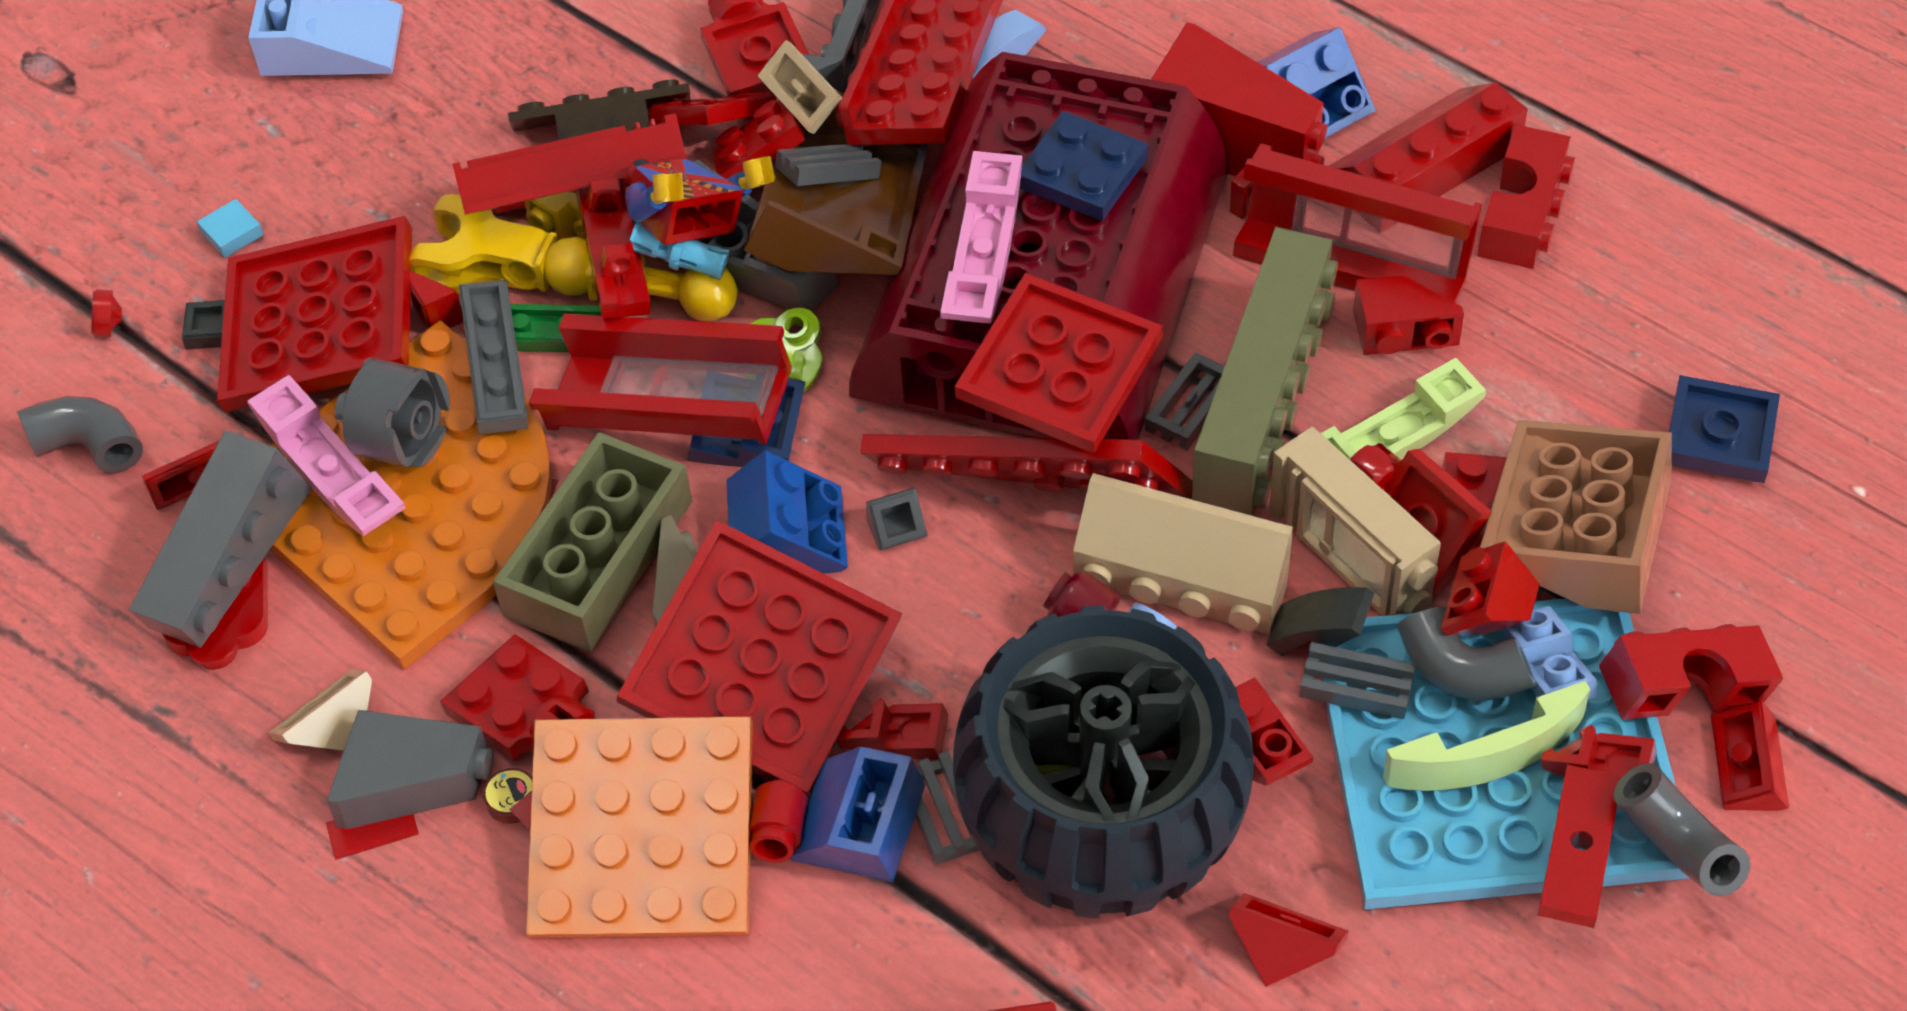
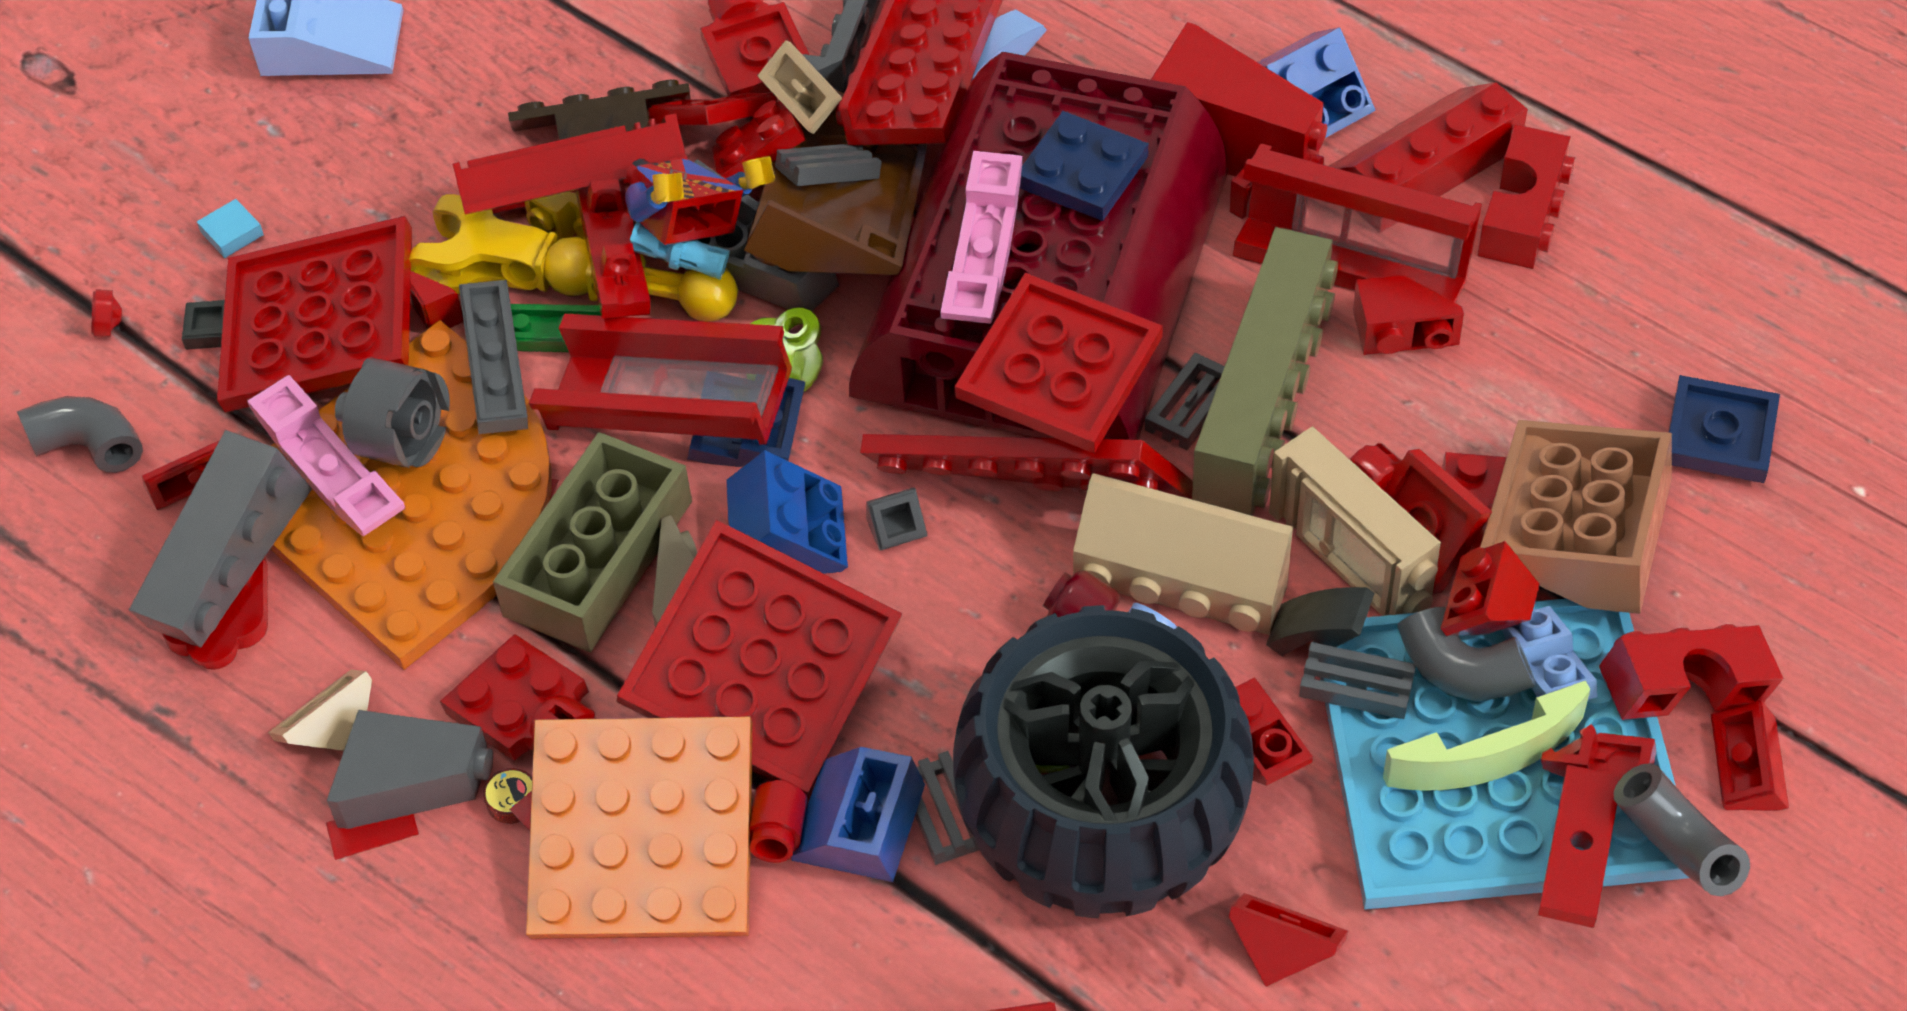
red slope [836,698,948,759] -> none
yellowish green slope [1321,358,1486,460] -> none

